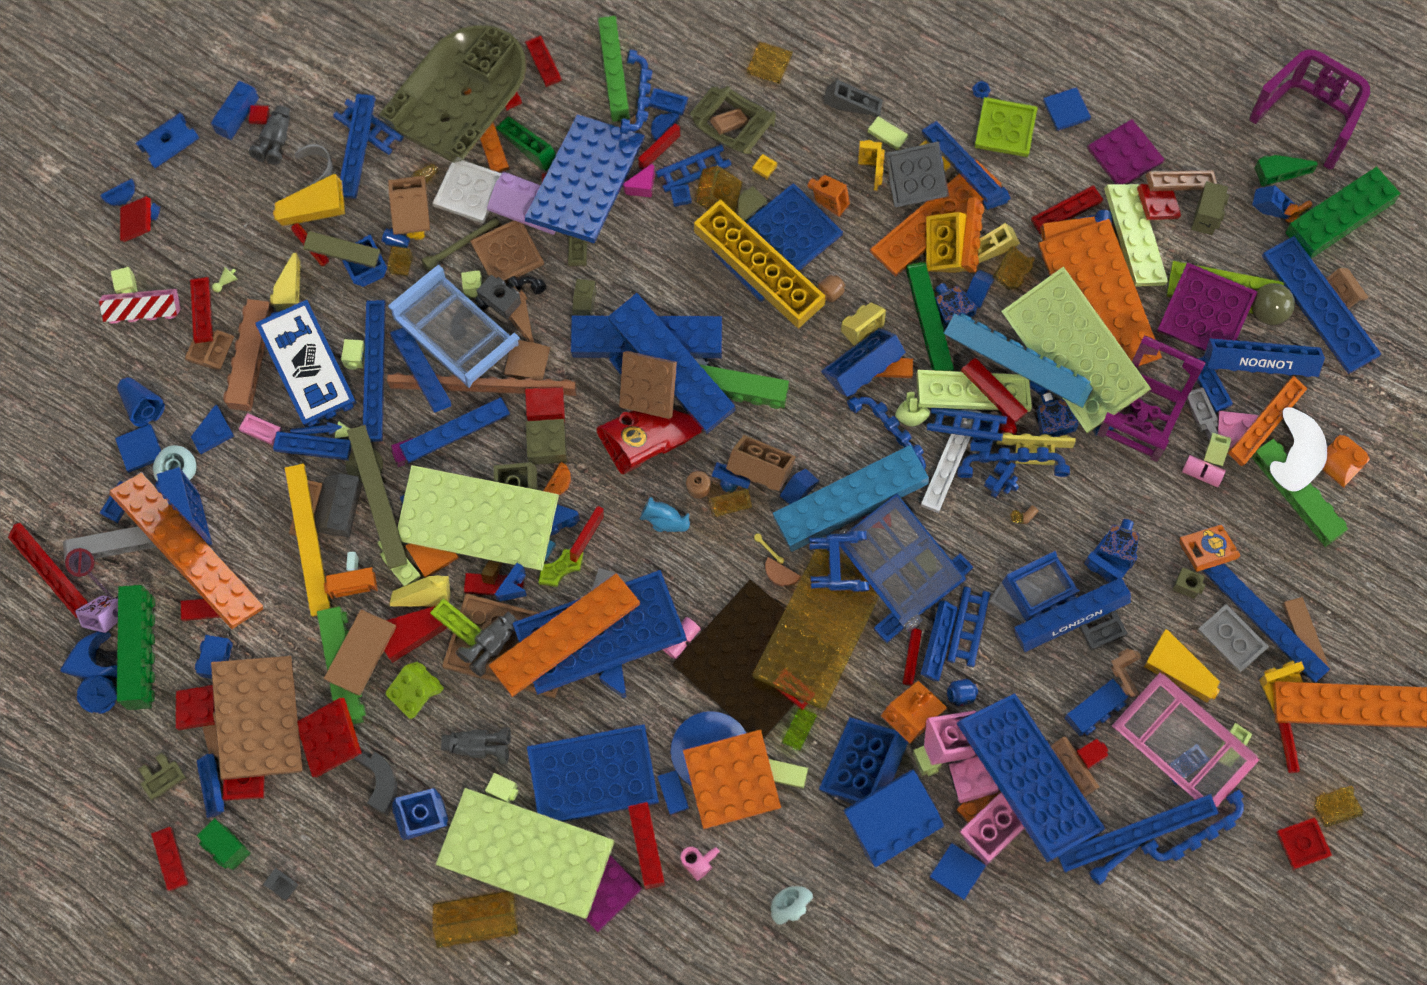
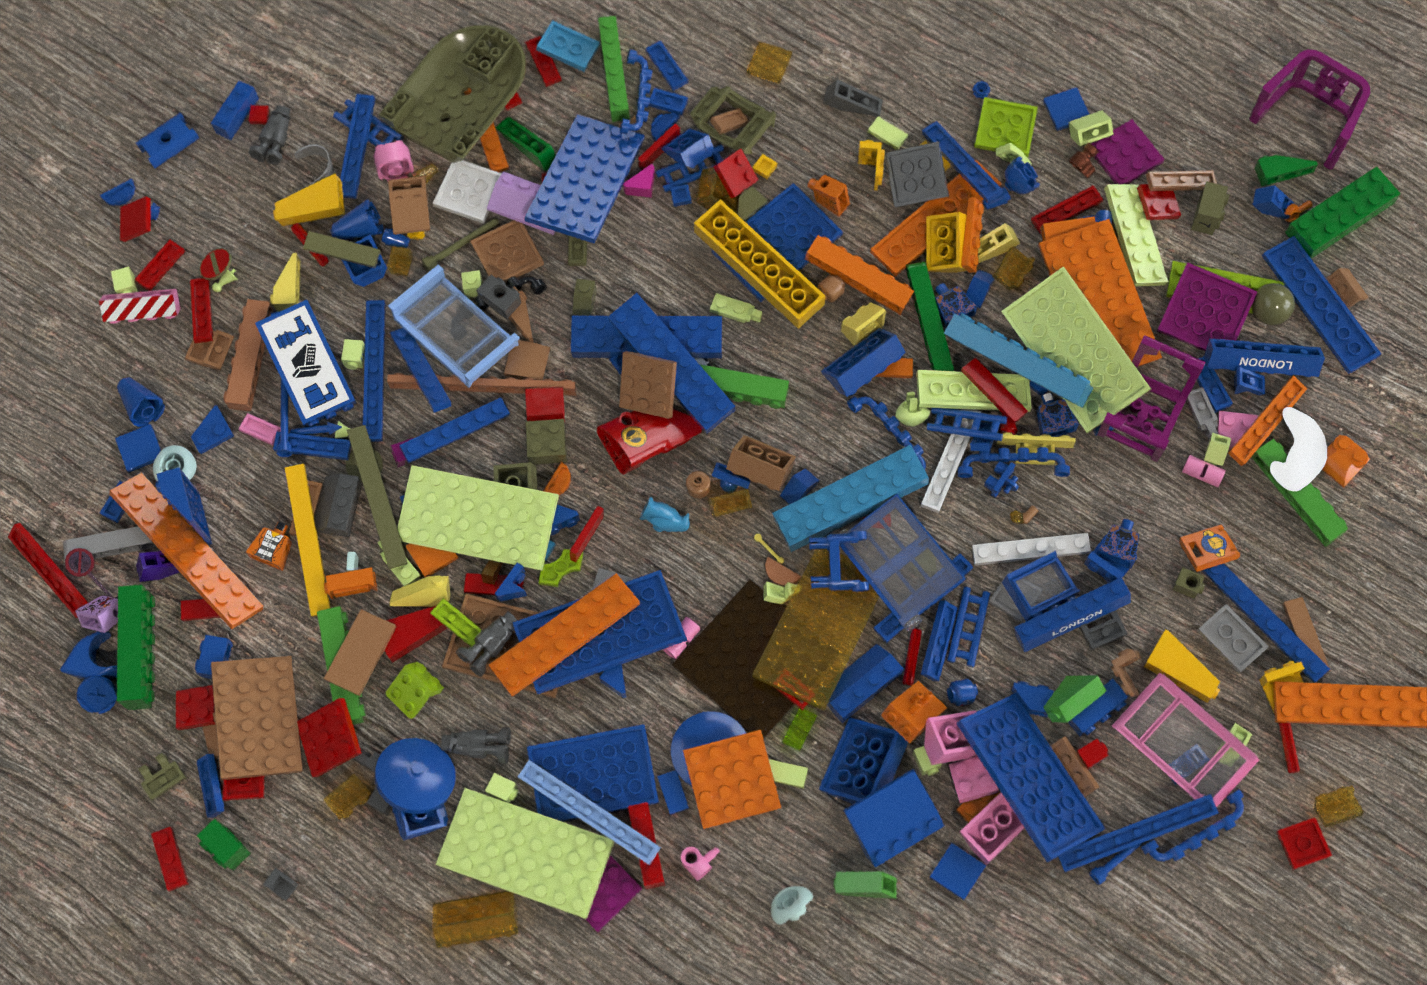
none -> red tile [134,239,185,291]
none -> dark purple slope [136,551,180,582]
none -> red piece [200,248,232,280]
none -> torso [246,522,292,571]
none -> blue piece [277,379,292,457]
none -> clear yellow bracket [323,773,371,820]
none -> blue cone [330,199,384,240]
none -> bright pink brick [373,140,414,180]
none -> blue dish [374,738,456,814]
none -> light blue plate [518,760,661,865]
none -> dark azure plate [536,20,600,72]
none -> blue tile [645,40,688,91]
none -> blue slope [661,129,714,168]
none -> yellowish green hinge [710,293,762,323]
none -> red plate [713,149,758,198]
none -> yellowish green slope [763,581,803,604]
none -> orange brick [805,235,914,315]
none -> blue slope [816,644,904,723]
none -> bright green slope [833,871,897,899]
none -> white plate [972,533,1091,566]
none -> yellowish green slope [996,143,1032,166]
none -> blue cylinder [1005,157,1040,194]
none -> blue slope [1011,681,1054,718]
none -> bright green slope [1043,675,1106,722]
none -> yellowish green brick [1069,110,1113,146]
none -> copper piece [1069,143,1099,179]
none -> blue slope [1234,367,1265,396]

